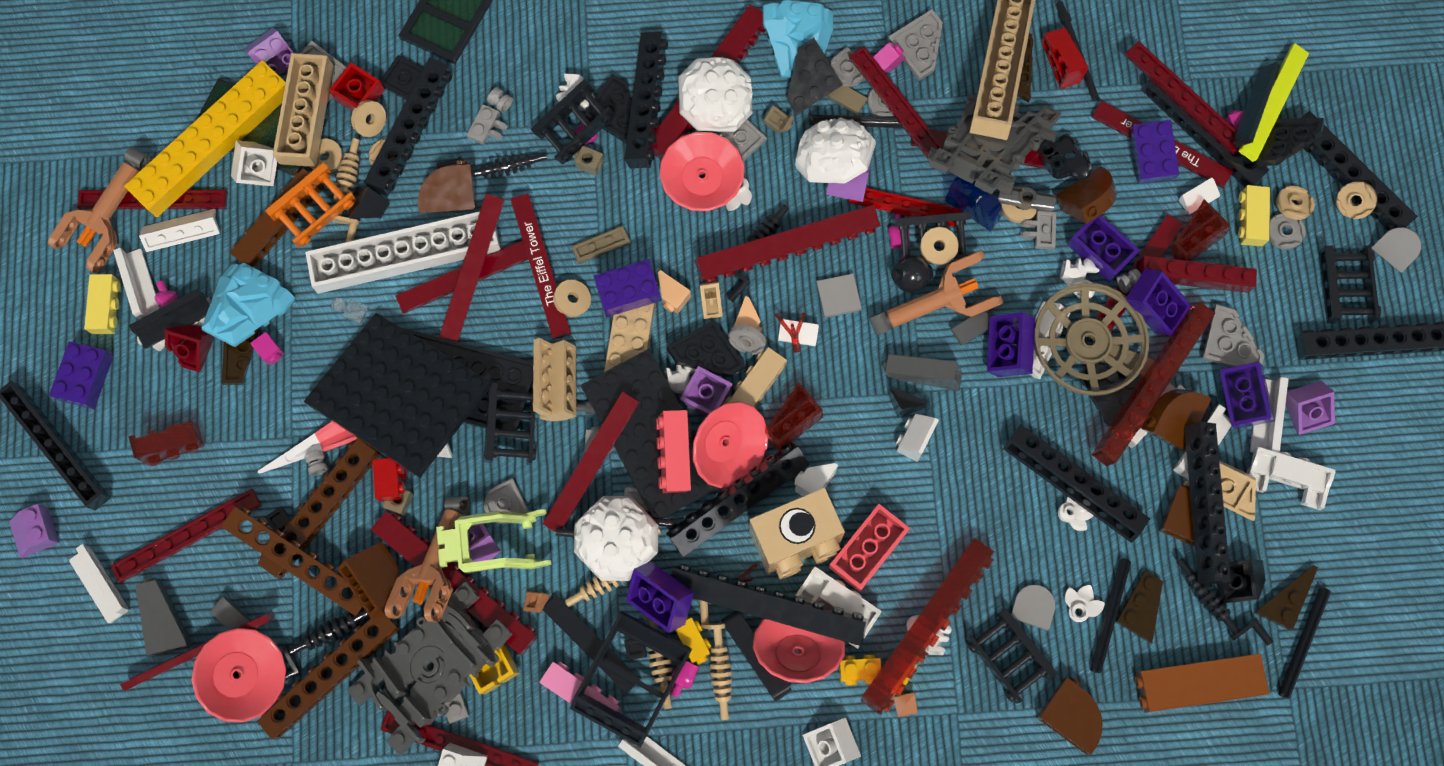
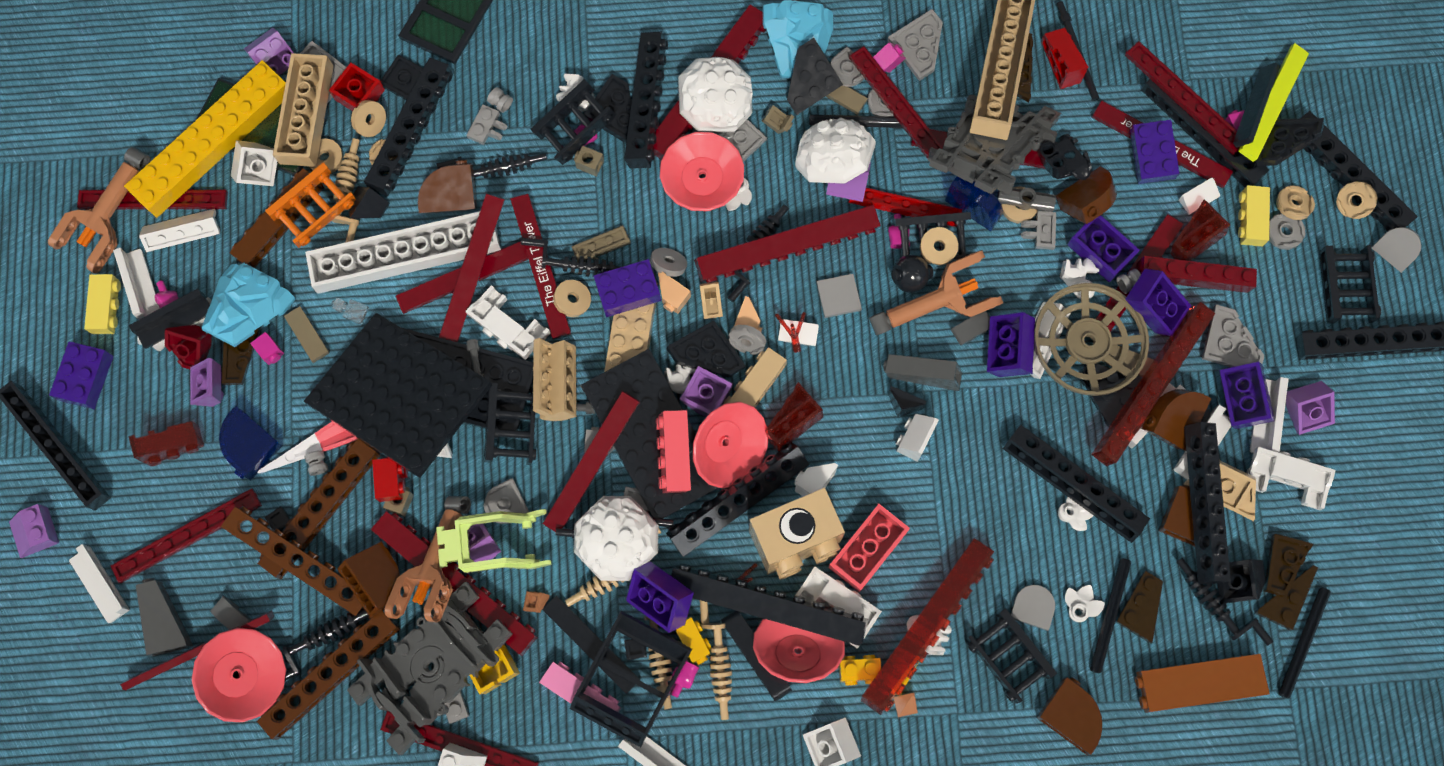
none -> medium lavender slope [190,358,223,407]
none -> clear blue brick [219,406,283,481]
none -> dark tan tile [284,306,329,363]
none -> white bracket [466,285,550,360]
none -> dark grey bar [467,339,484,377]
none -> black piece [520,237,621,277]
none -> light grey tile [650,248,687,277]
none -> dark brown wing [1264,534,1313,597]

